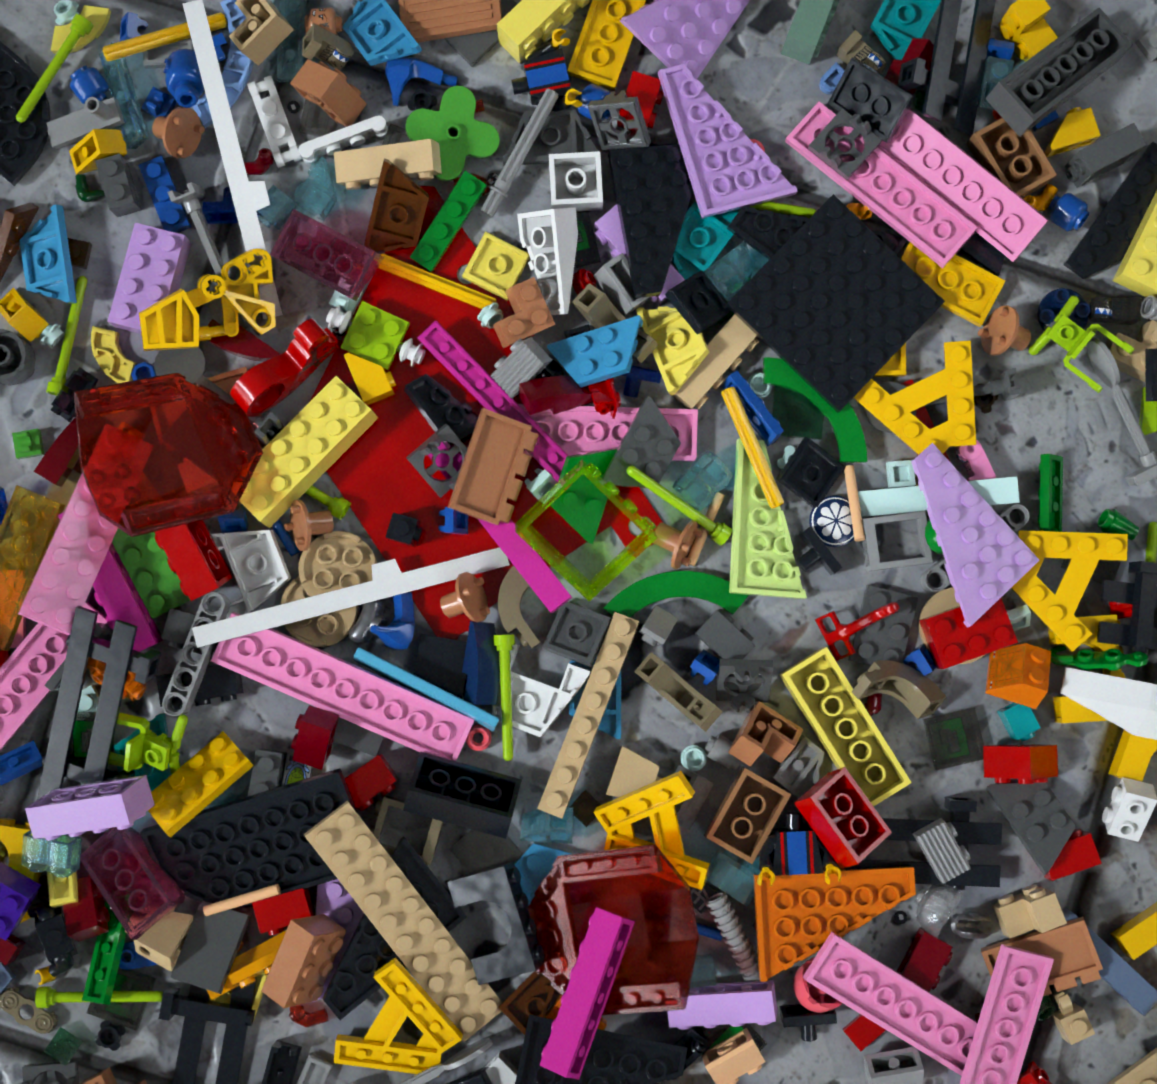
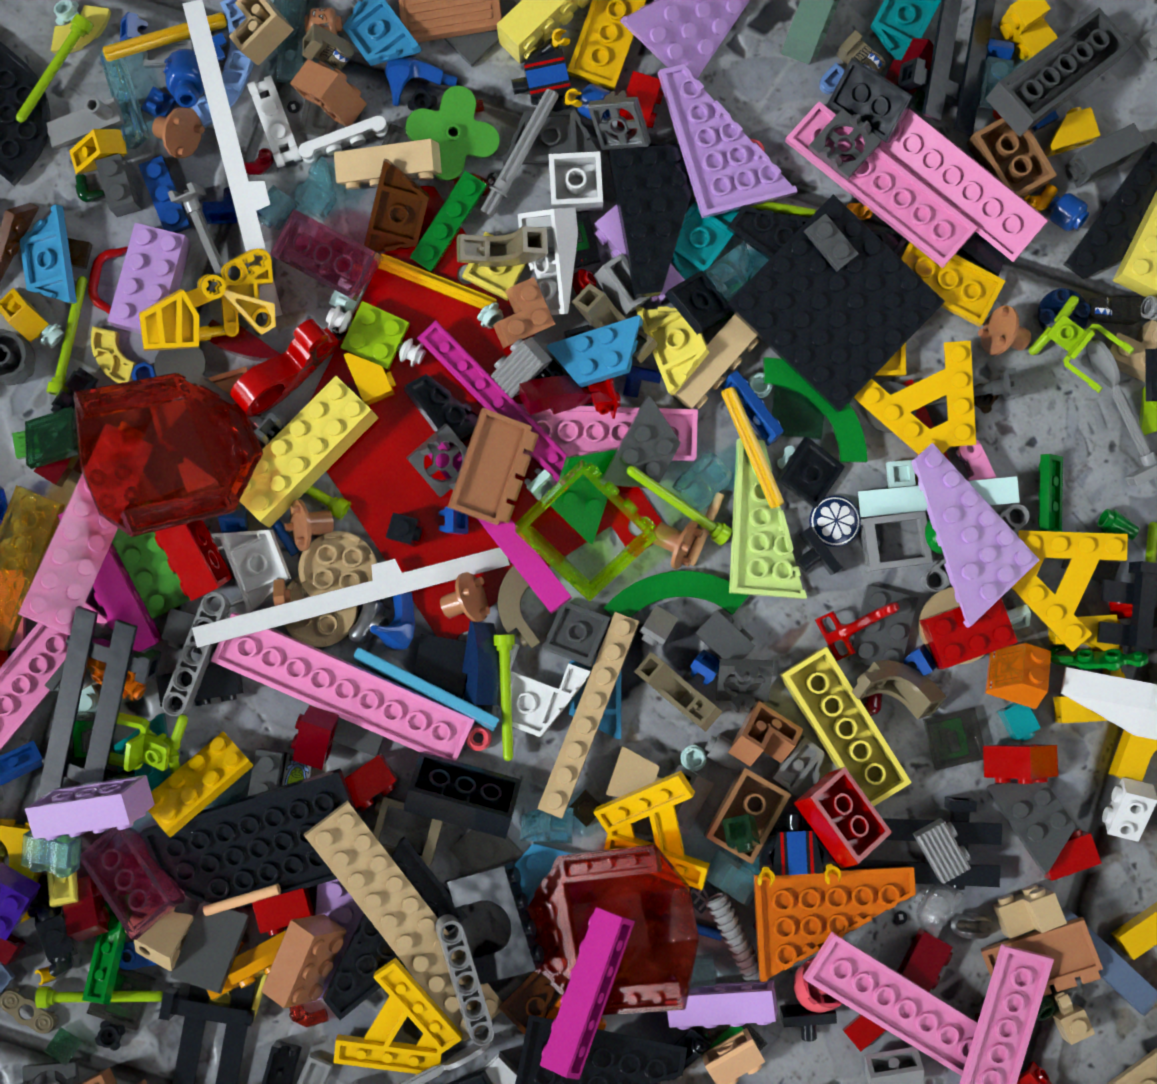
blue head [70,65,109,104] -> none
light nougat bar [844,465,865,542] -> none
none -> clear green tile [25,407,78,469]
none -> red animal [88,246,128,314]
none -> nougat plate [273,579,292,606]
none -> light grey beam [435,914,494,1046]
none -> dark tan arch [457,226,548,267]
none -> clear green brick [722,814,760,853]
none -> dark grey plate [804,214,859,272]

